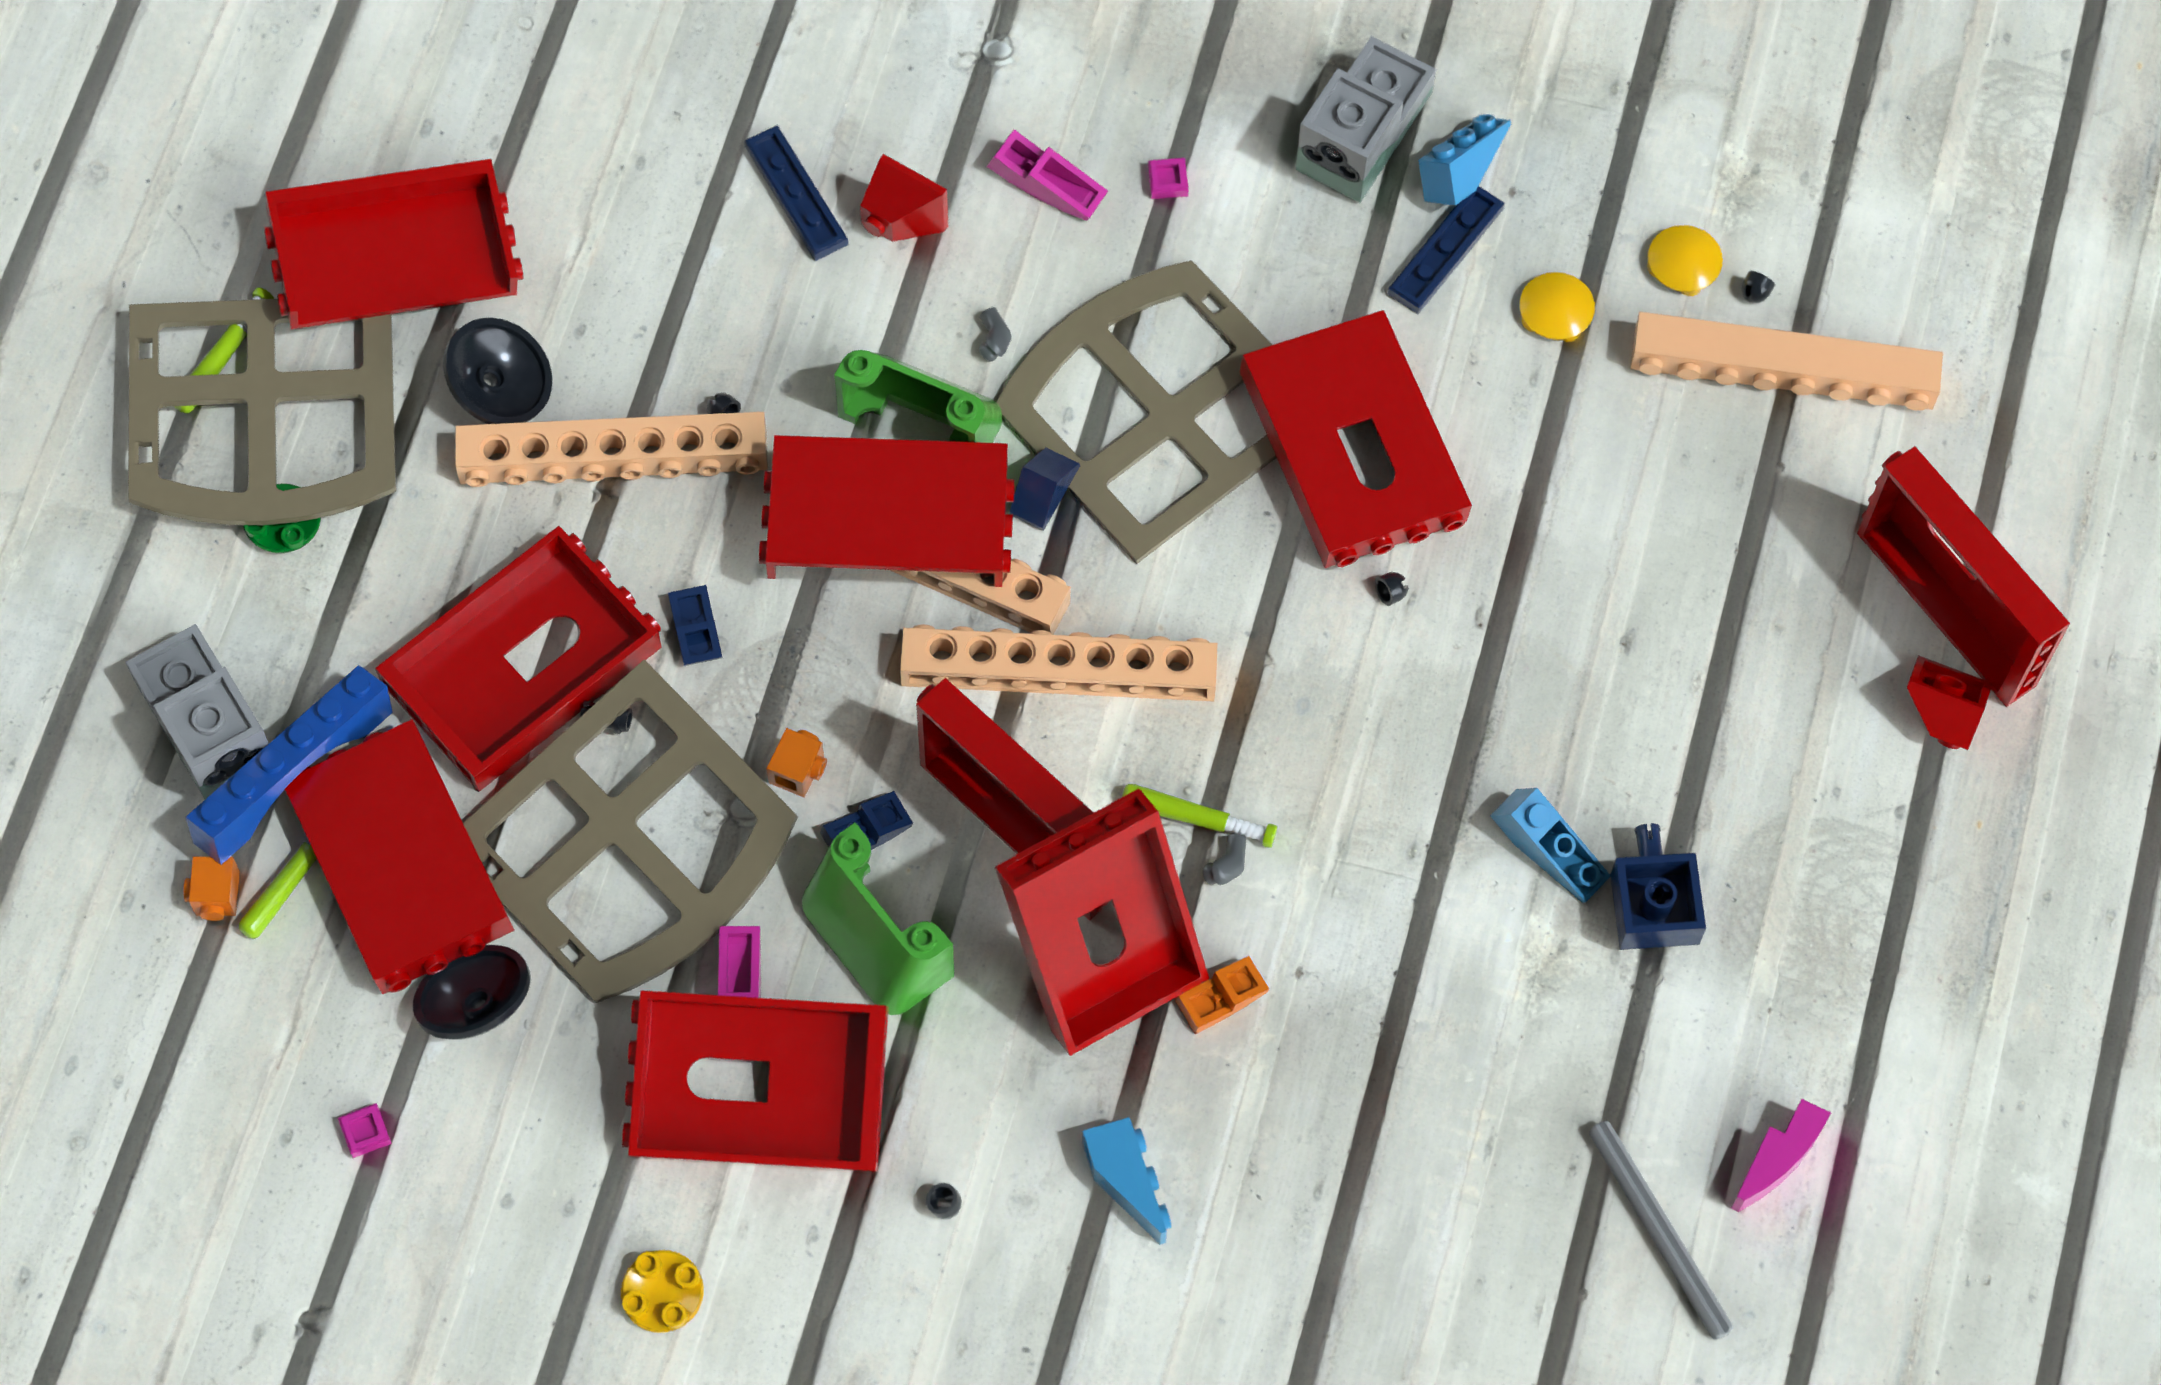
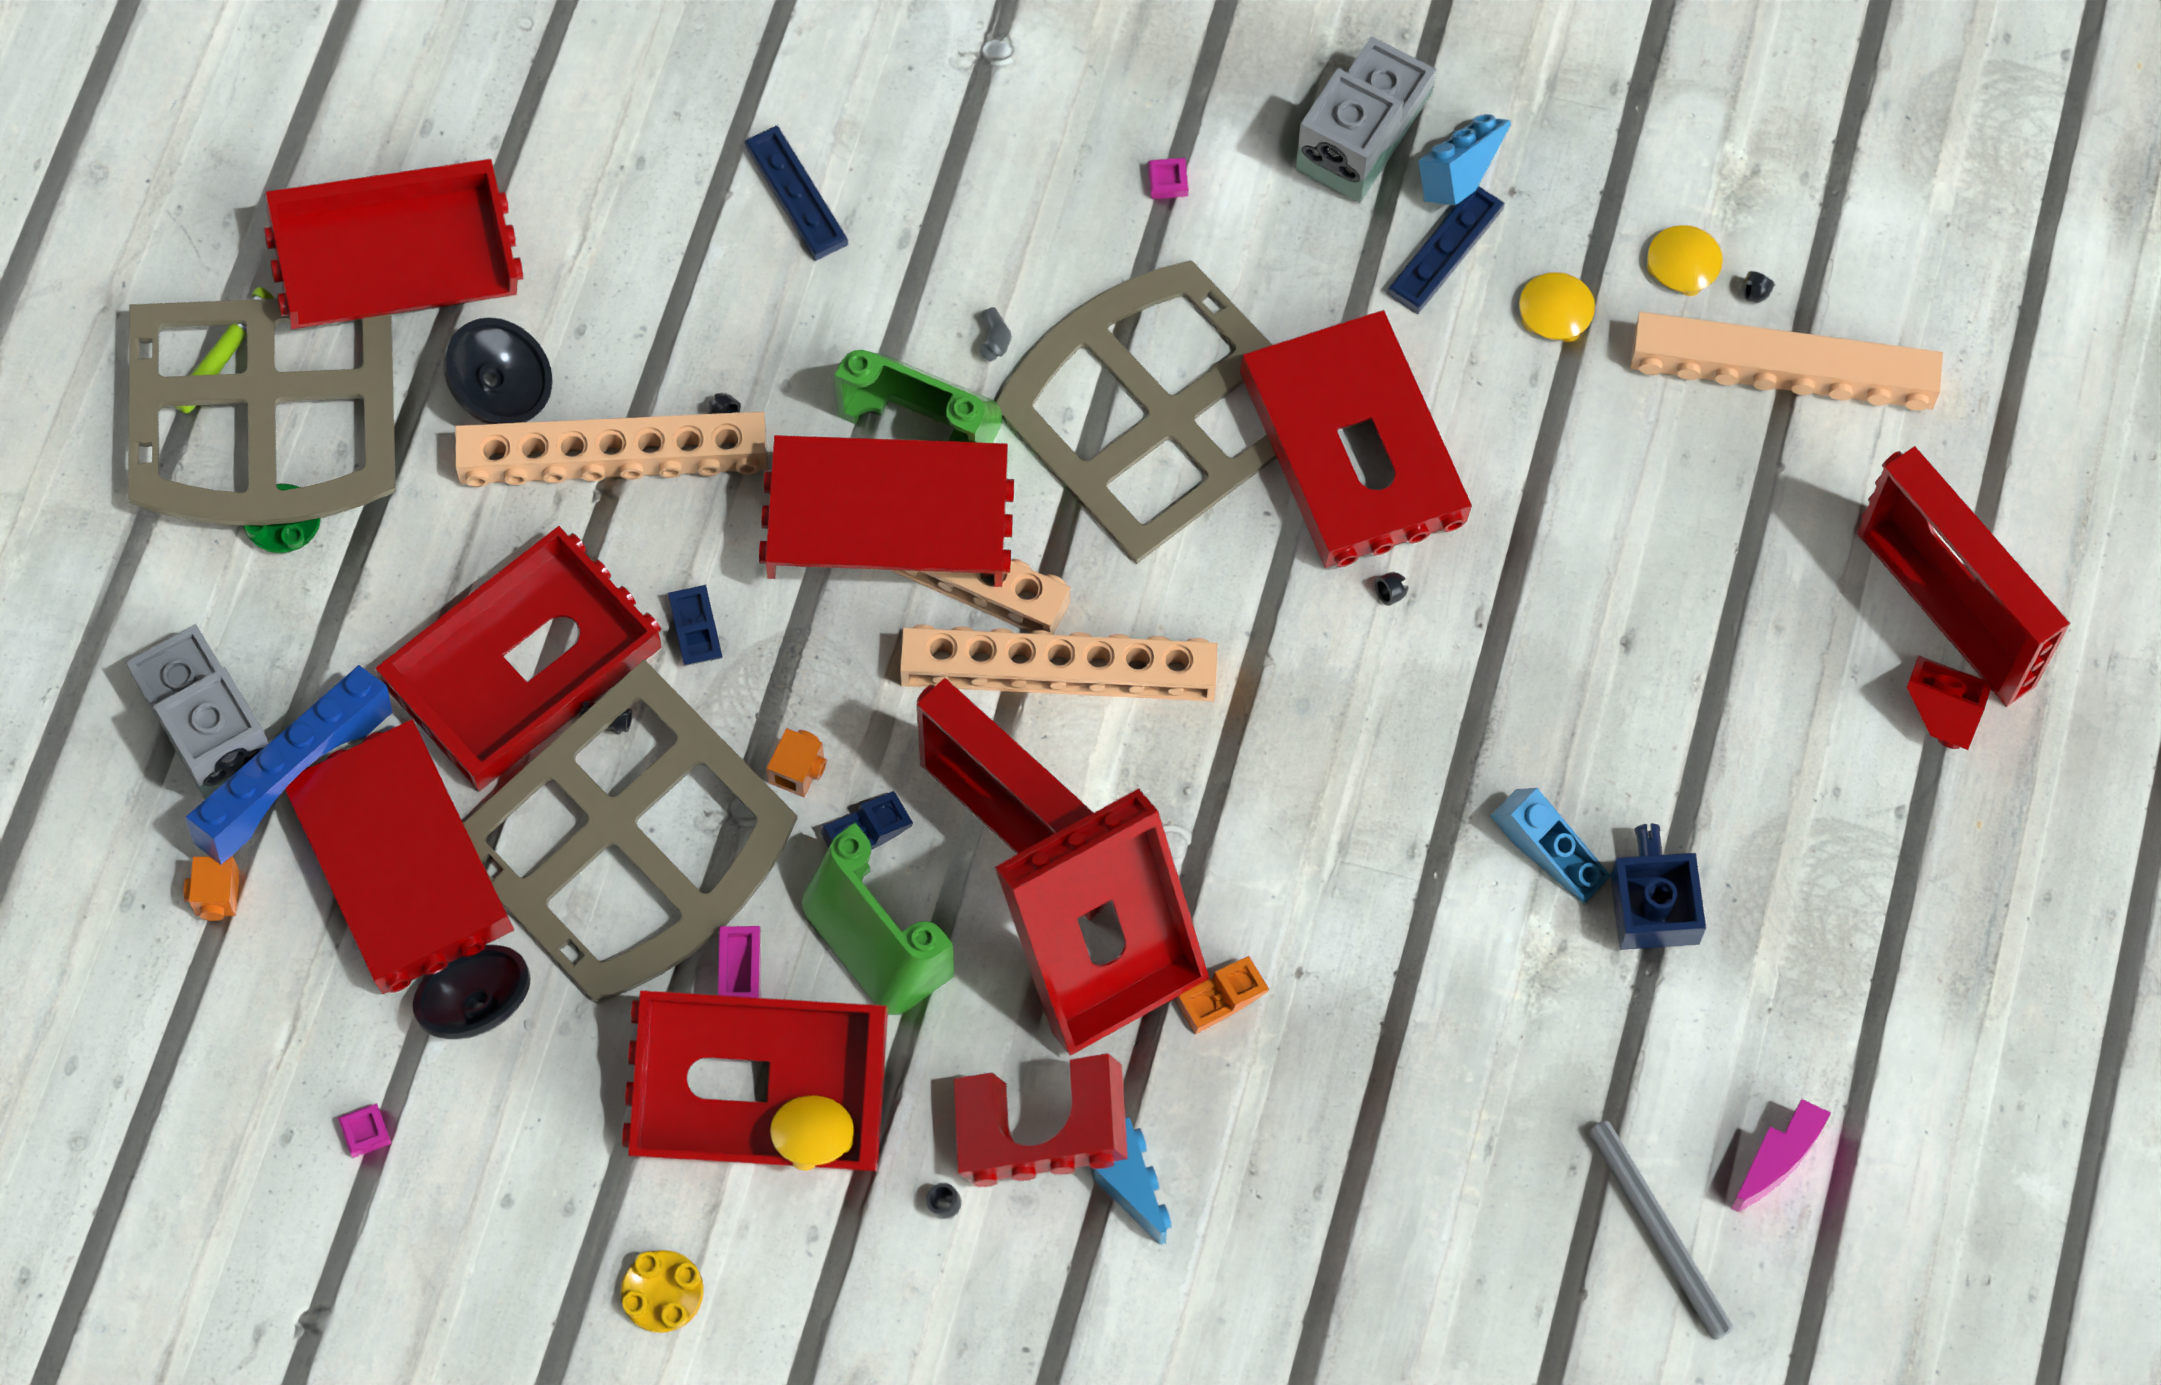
lime piece [238,840,317,939] -> none
red slope [860,154,948,242] -> none
dark pink slope [986,129,1108,221] -> none
dark blue slope [1009,448,1080,531] -> none
lime piece [1122,784,1278,848] -> none
dark grey arm [1203,834,1246,885] -> none
none -> yellow dish [771,1096,853,1171]
none -> red arch [954,1053,1128,1187]

